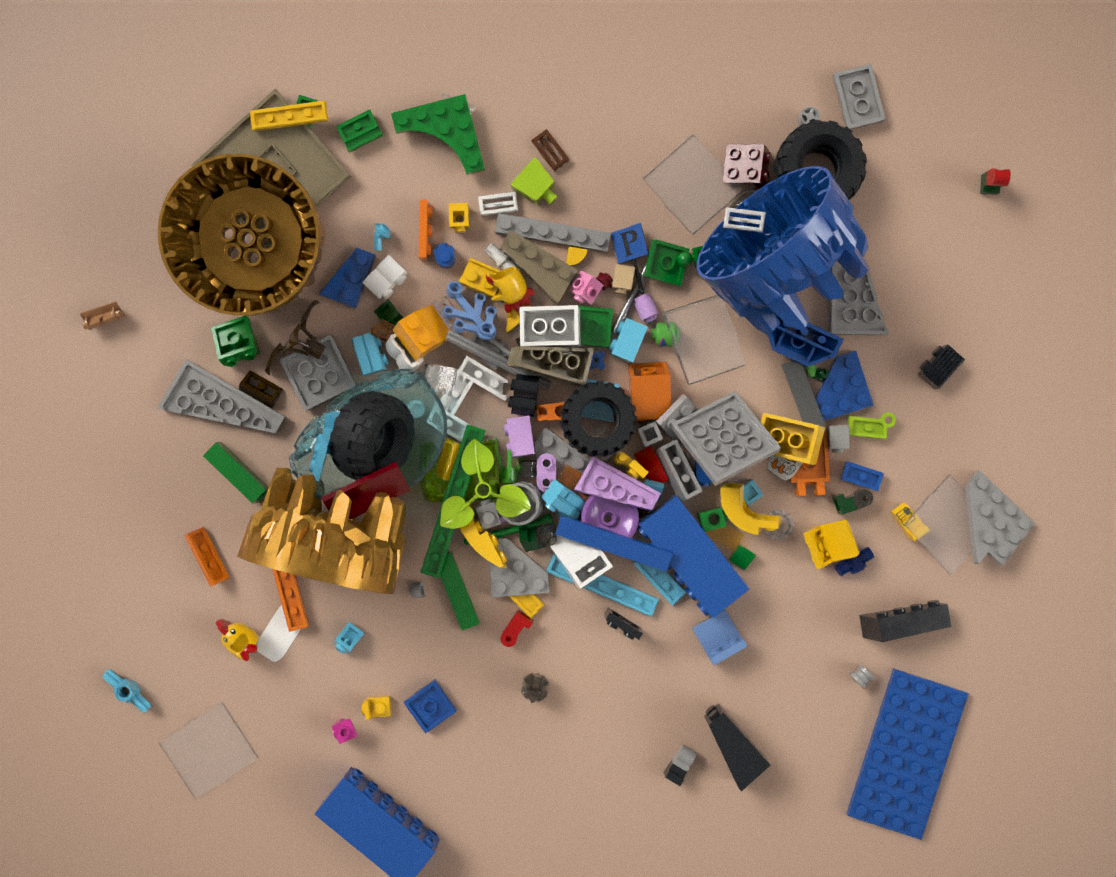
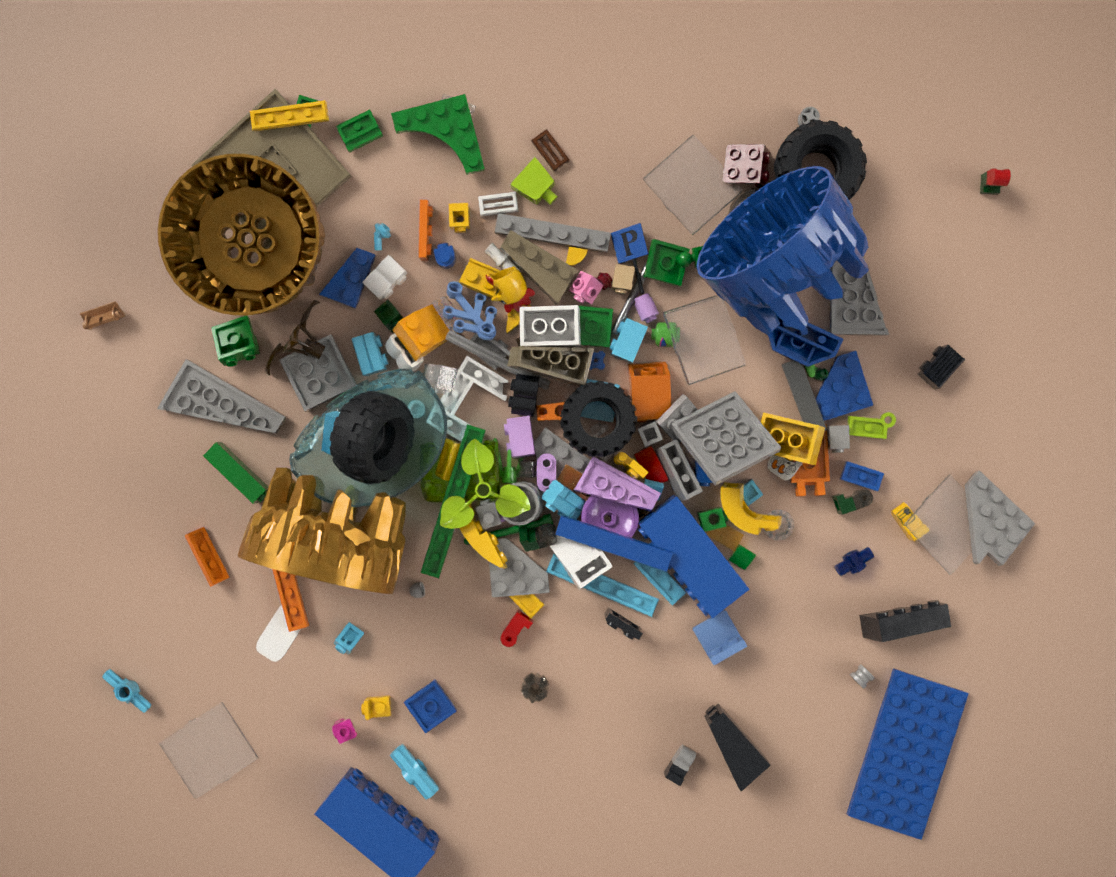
yellow piece [216,619,260,661] -> none
dark brown slope [239,370,283,408] -> none
medium azure plate [309,427,333,481] -> none
dark red tile [321,462,411,520] -> none
clear orange tile [371,319,395,342] -> none
green tile [440,552,480,631] -> none
white tile [723,207,766,233] -> none
yellow bracket [803,519,859,569] -> none
light grey plate [833,64,886,130] -> none
none -> medium azure piece [389,744,439,800]

